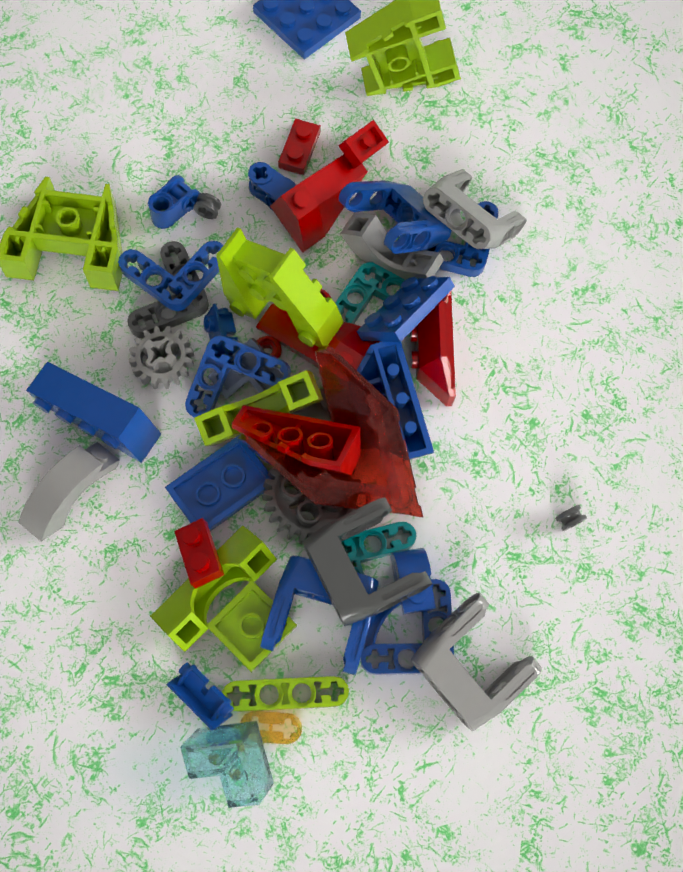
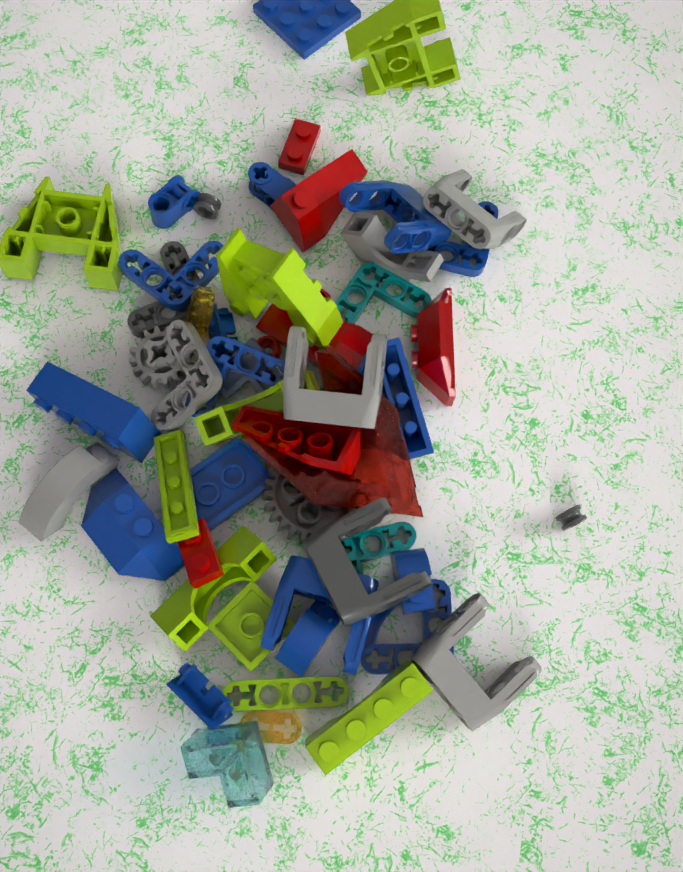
red plate [339,120,389,169] -> none
blue plate [356,276,455,342] -> none
none -> blue wedge [81,468,185,581]
none -> light grey beam [151,320,222,431]
none -> lime tile [153,429,200,544]
none -> clear yellow beam [186,286,215,339]
none -> blue brick [275,600,341,677]
none -> light grey connector [283,326,387,429]
none -> lime arch [305,659,434,776]

